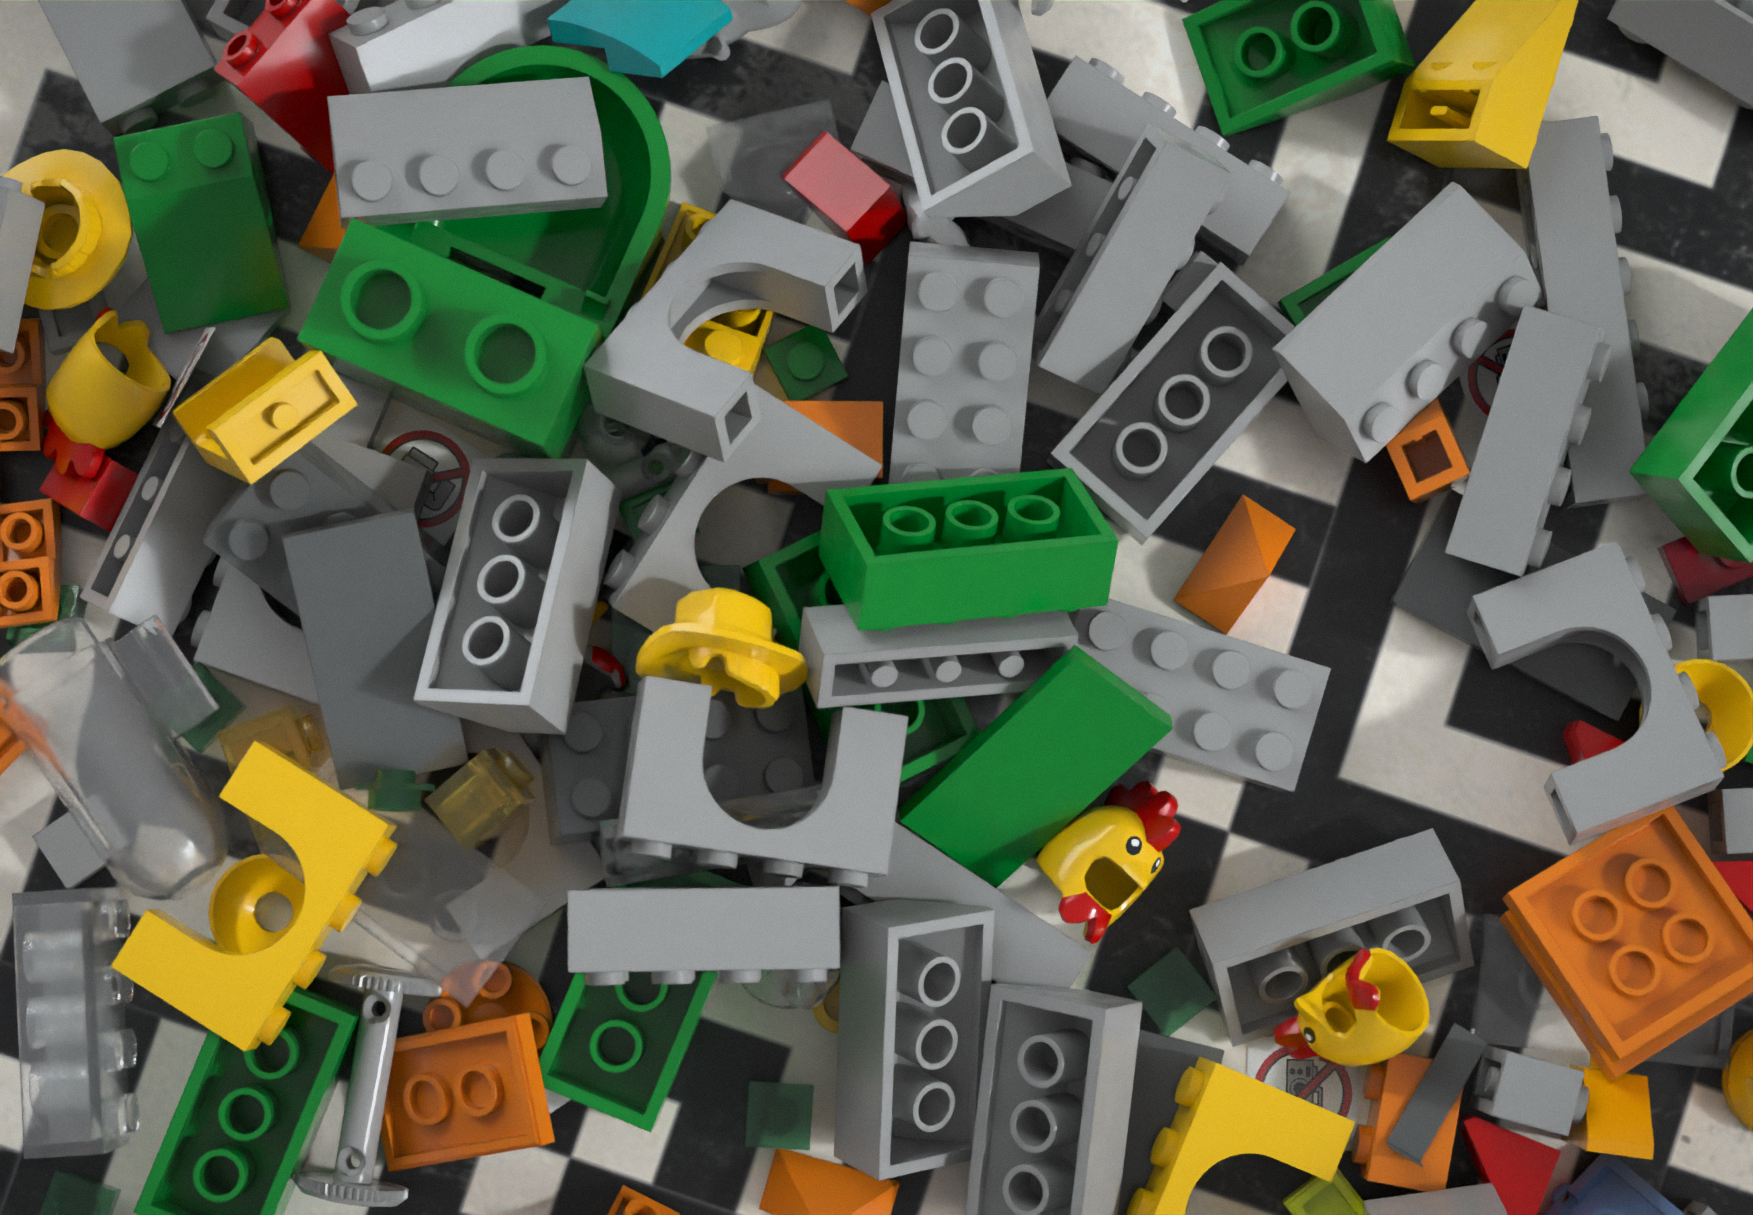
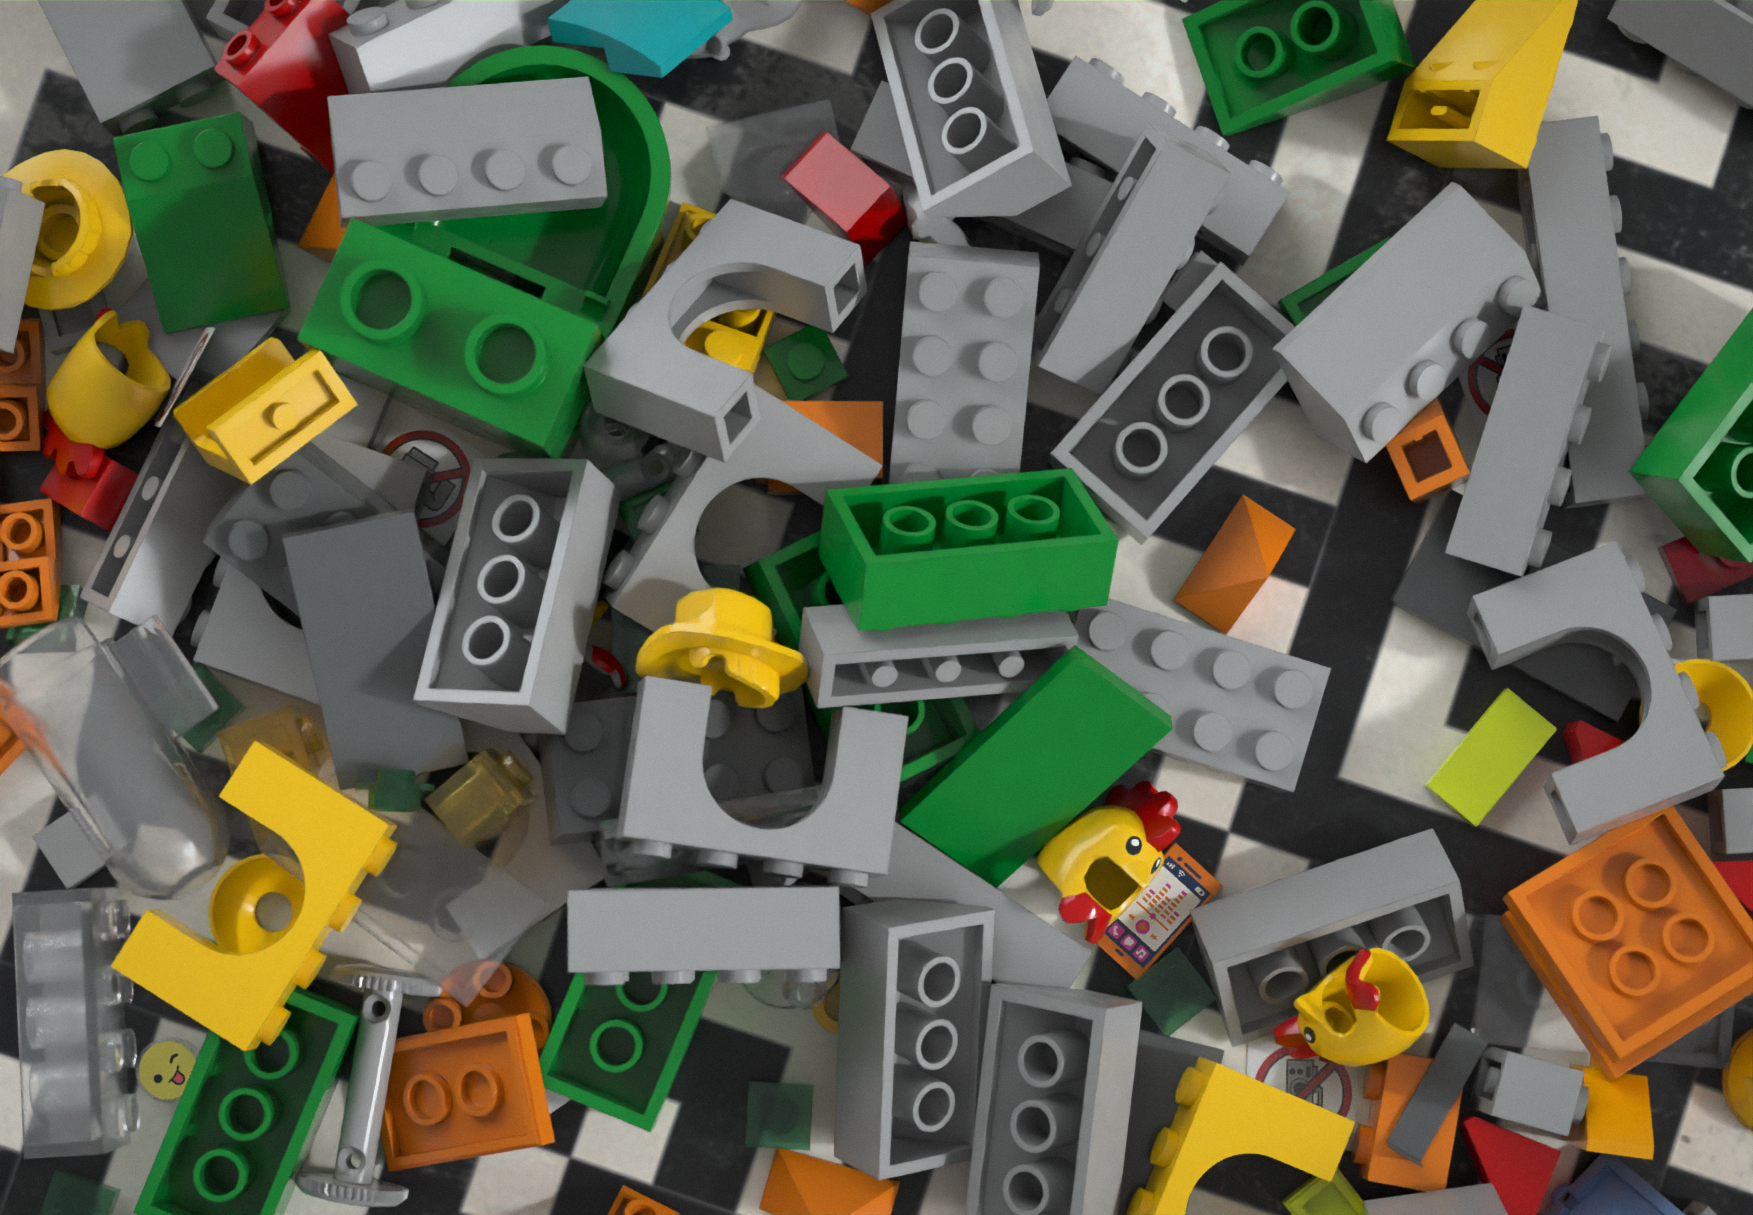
none -> light yellow tile [136,1037,199,1103]
none -> tile [1096,842,1223,981]
none -> neon yellow tile [1424,688,1557,827]

